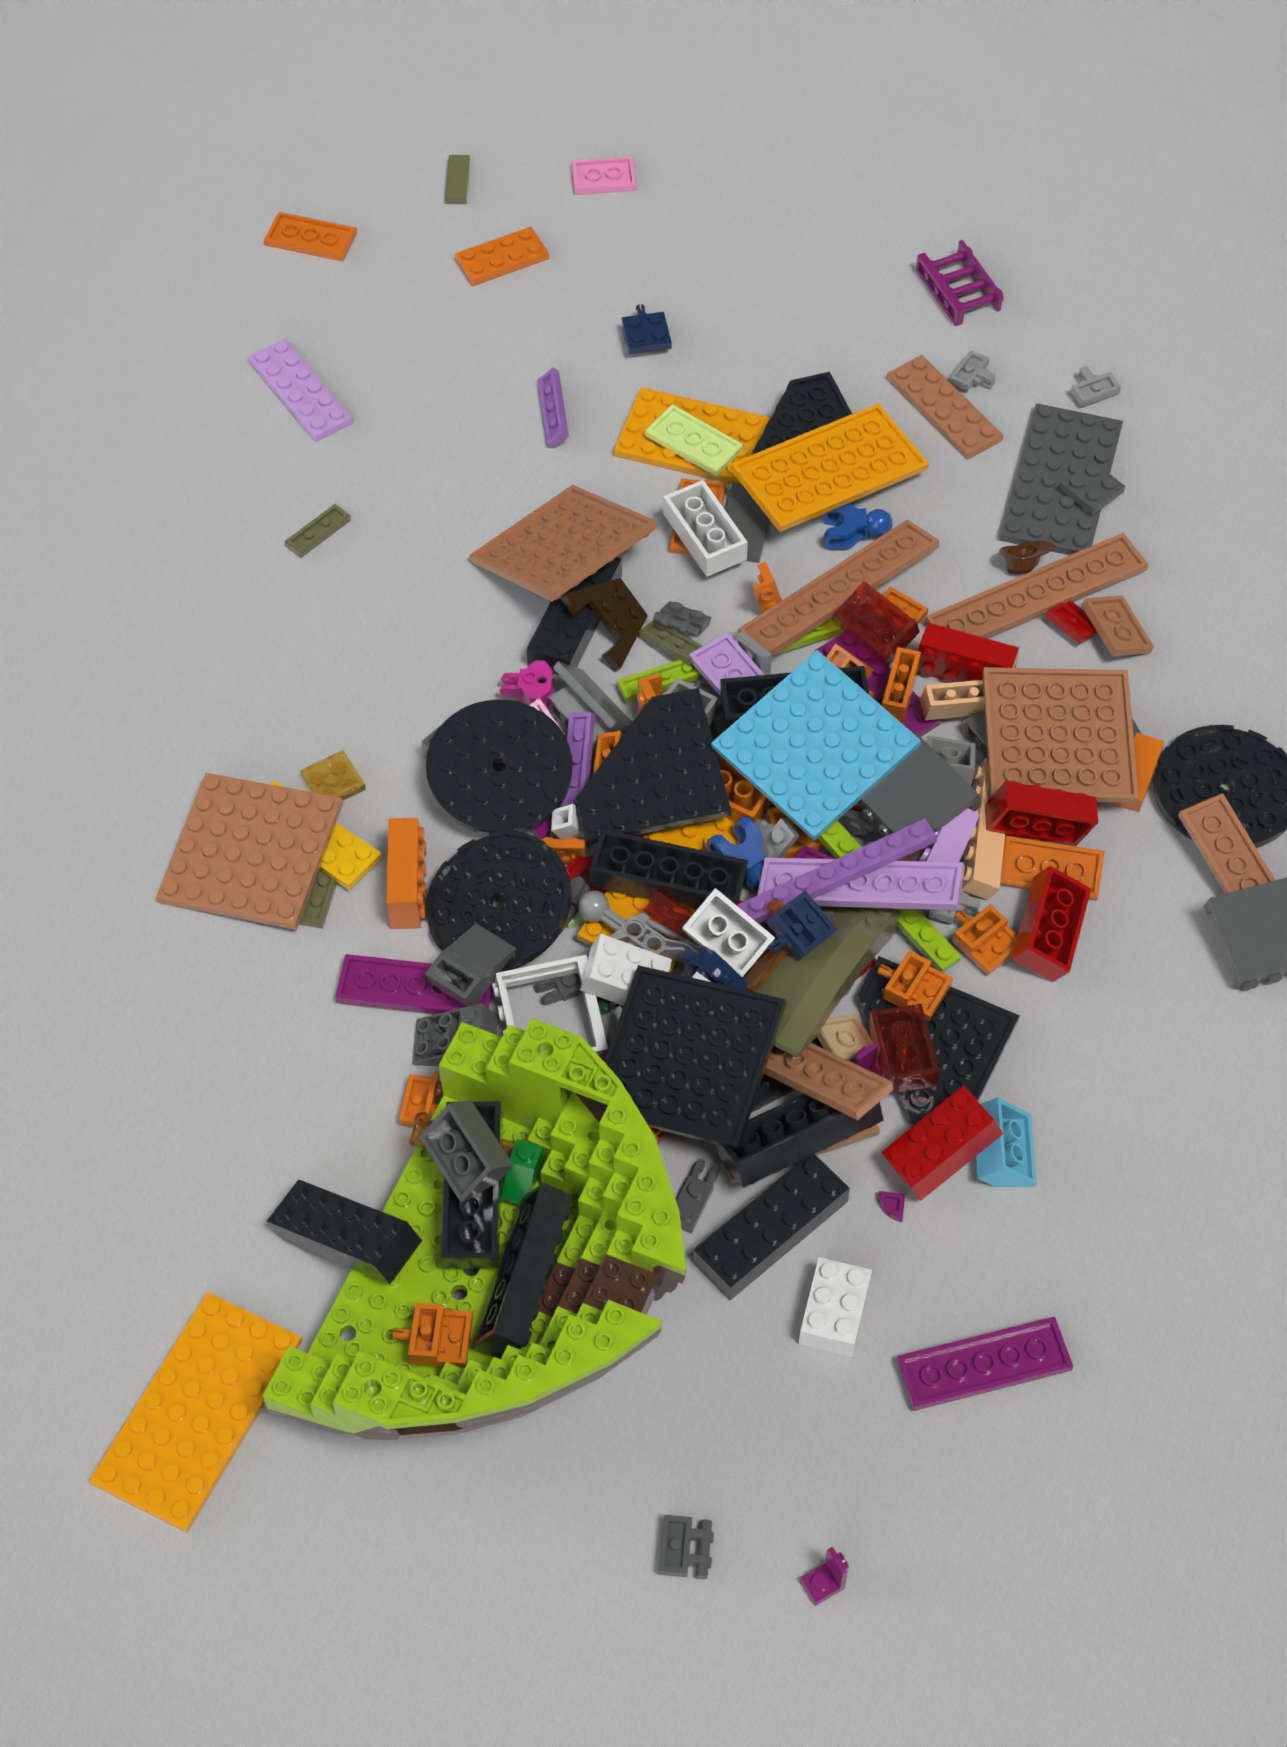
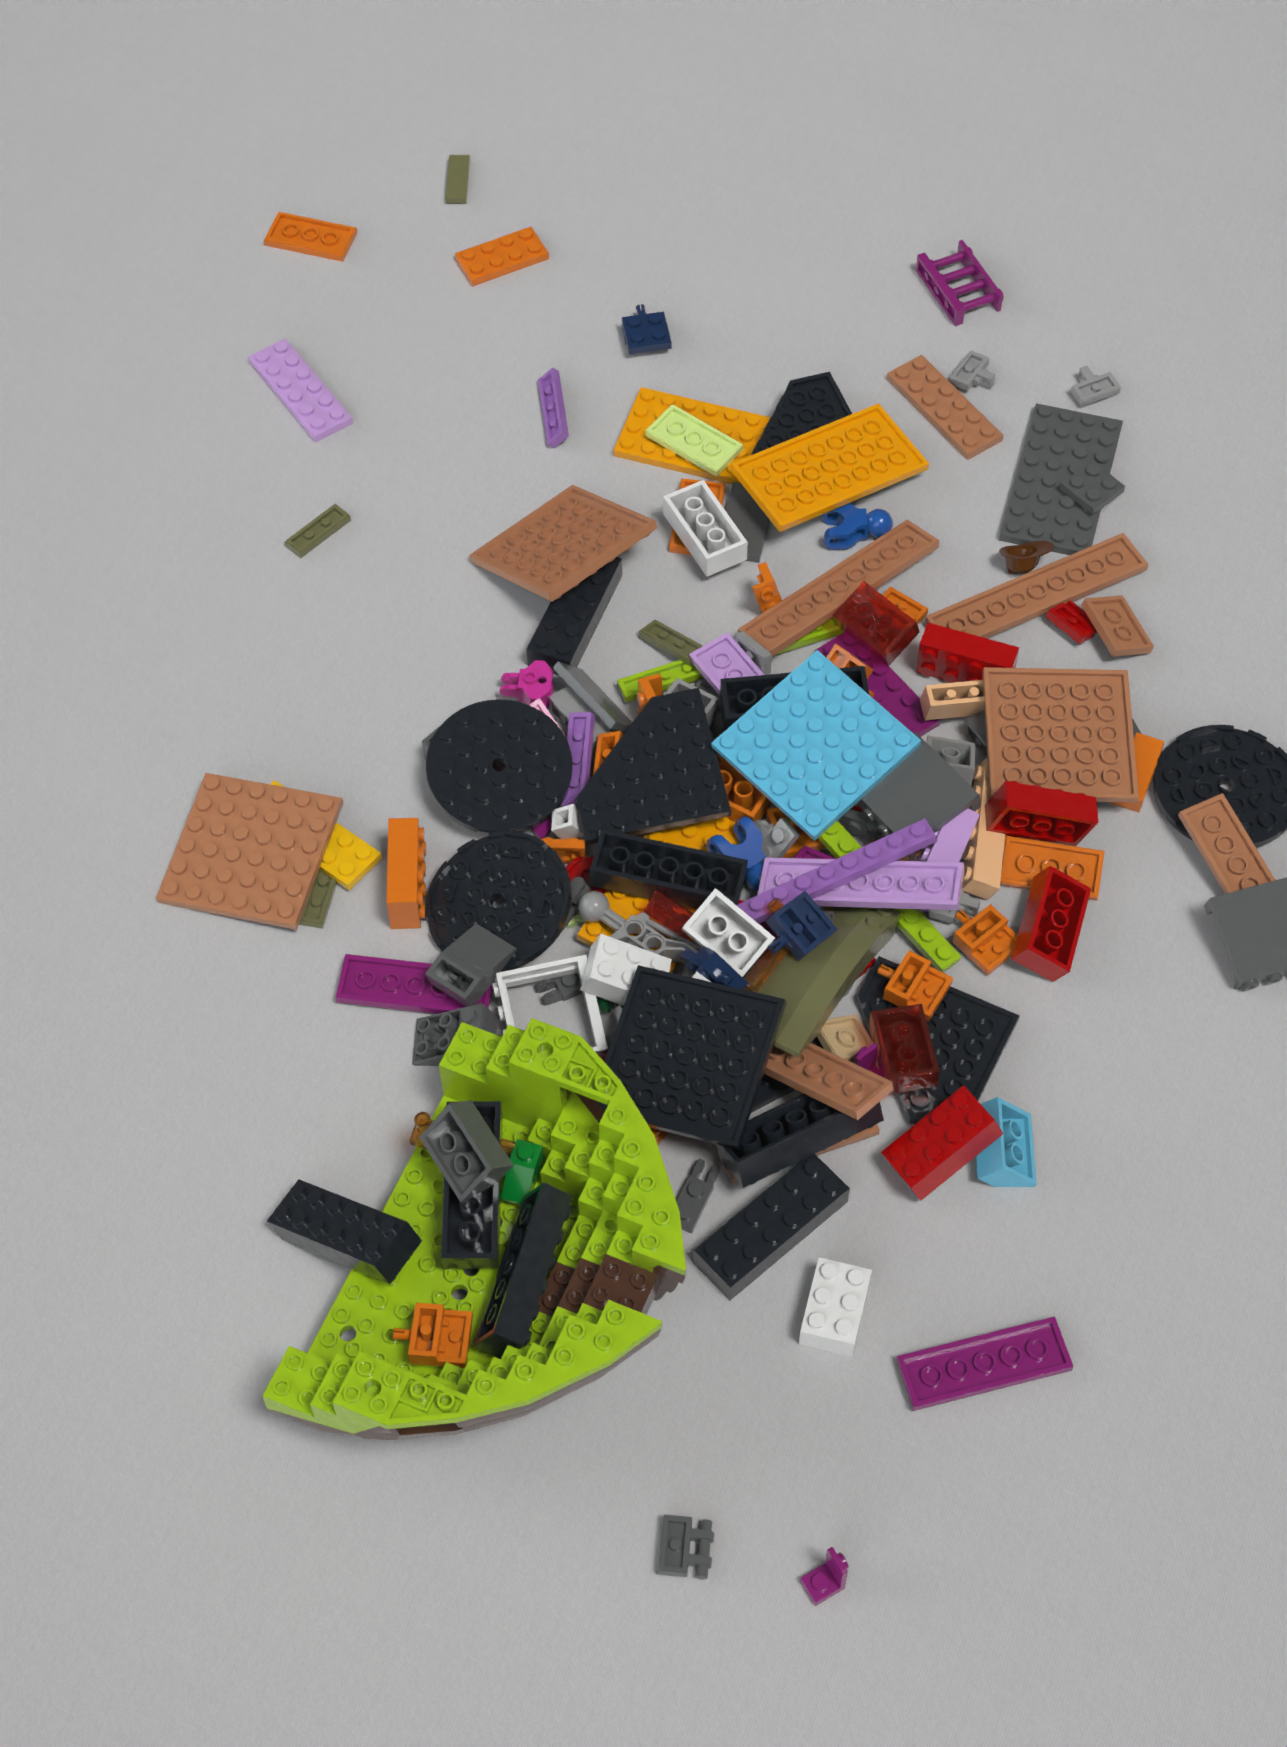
light orange plate [89,1292,303,1533] -> none
clear yellow plate [300,750,366,800] -> none
orange bracket [399,1072,443,1129] -> none
dark brown wing [560,578,648,672] -> none
bright pink tile [572,157,637,195] -> none
dark grey plate [653,601,711,637] -> none
magenta tile [878,1191,905,1222] -> none
orange brick [882,647,921,725] -> none

